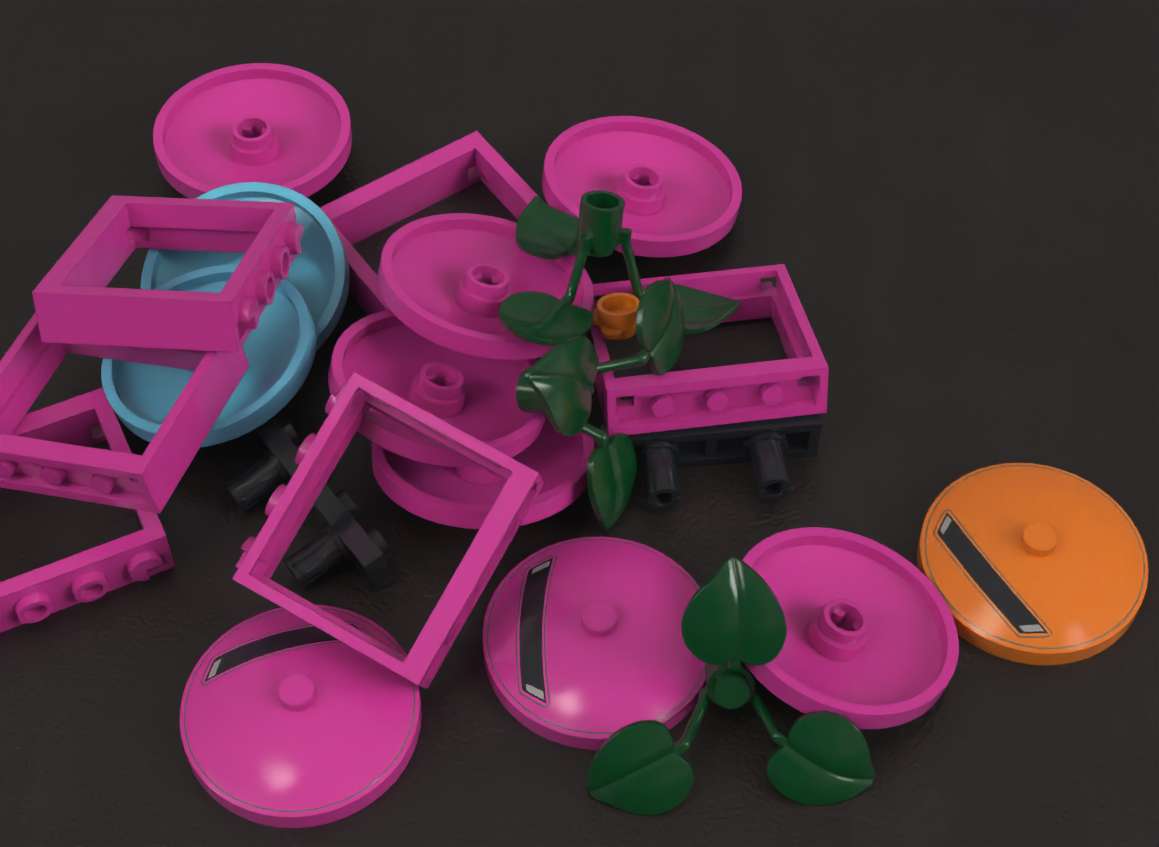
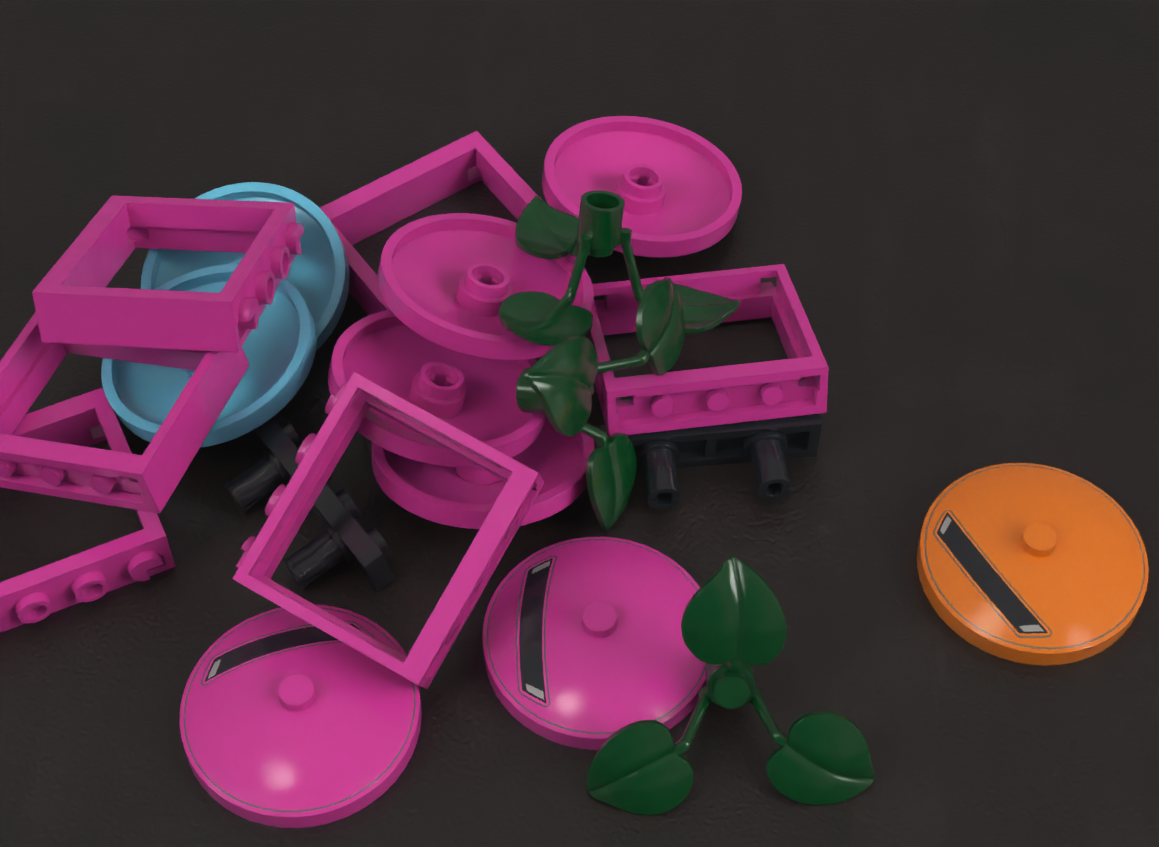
dark pink dish [153,63,352,199] -> none
orange plate [591,292,640,340] -> none
dark pink dish [742,527,959,729] -> none

